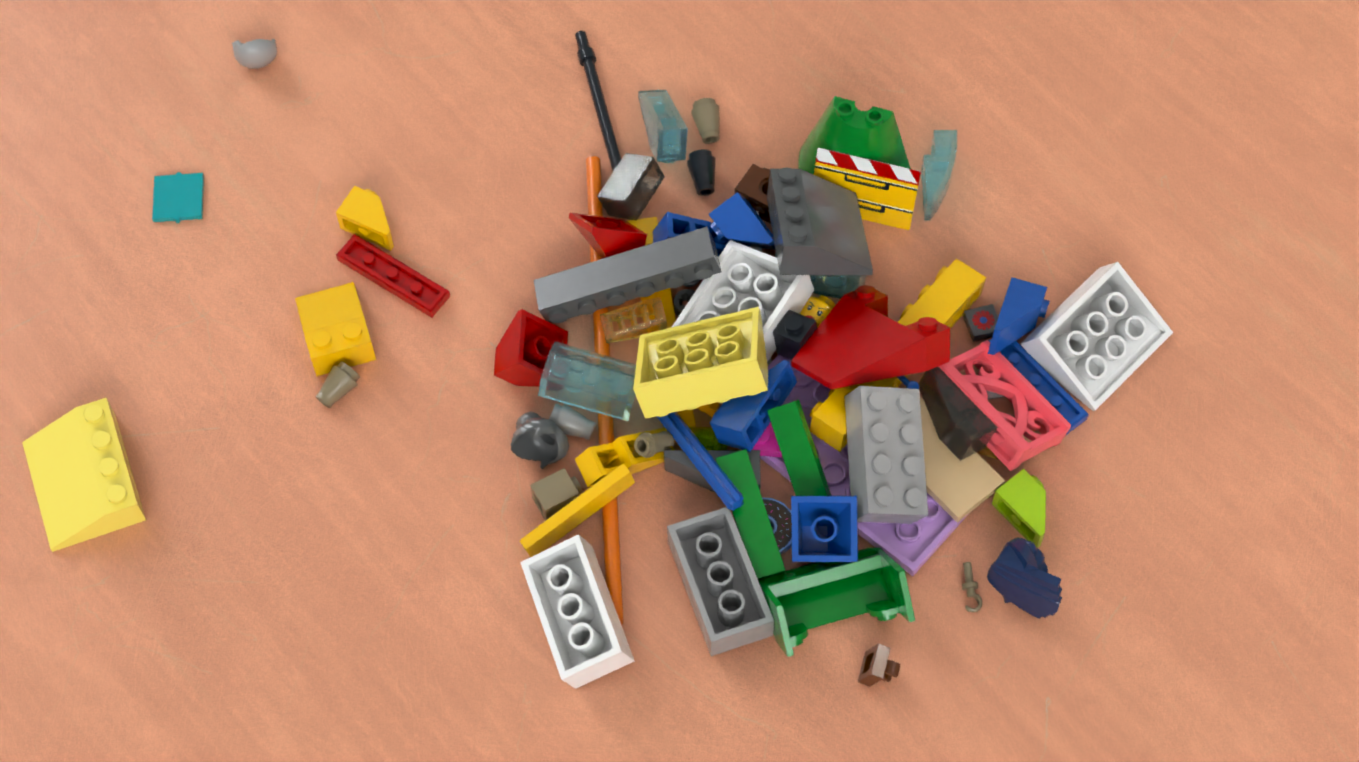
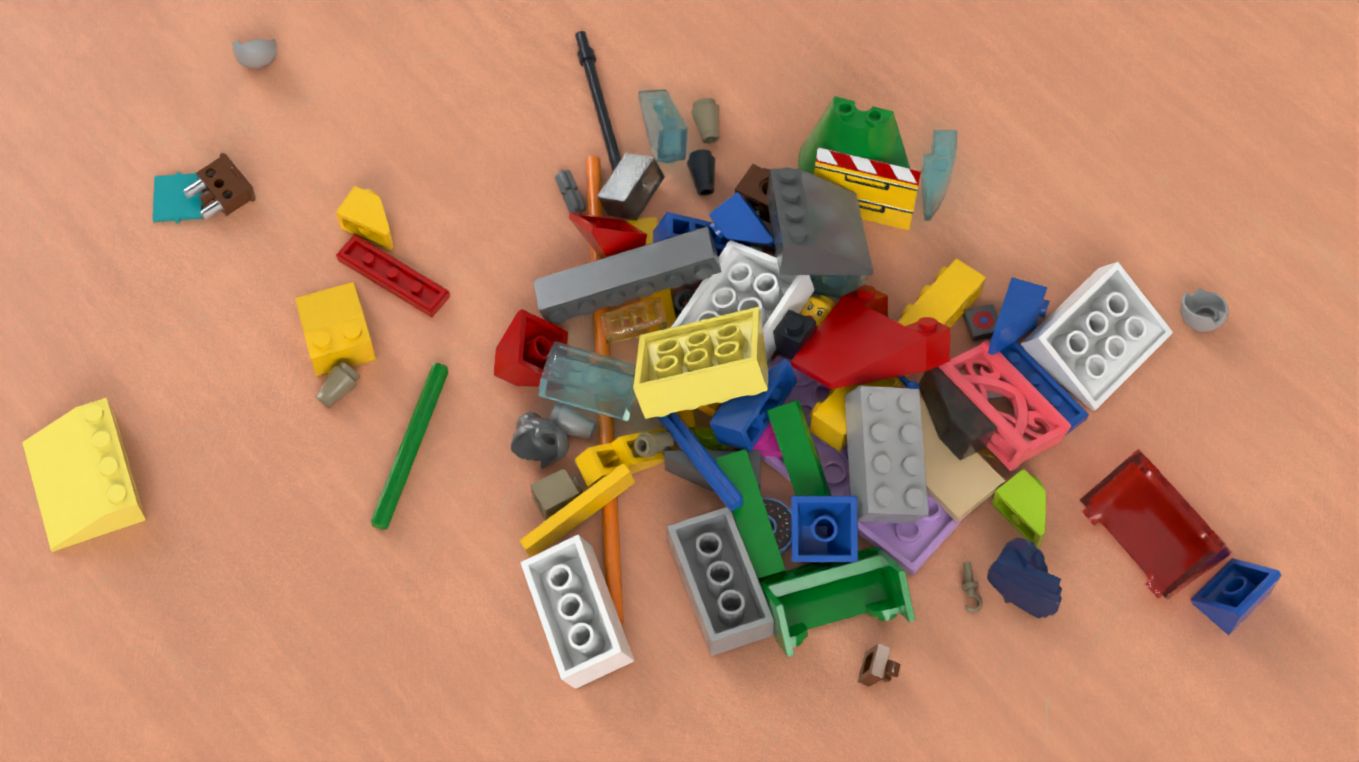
none -> reddish brown piece [183,153,255,220]
none -> green axle [371,363,448,530]
none -> dark grey piece [555,170,586,214]
none -> clear red windscreen [1080,449,1233,600]
none -> light grey hair [1180,288,1229,332]
none -> blue slope [1190,558,1282,635]

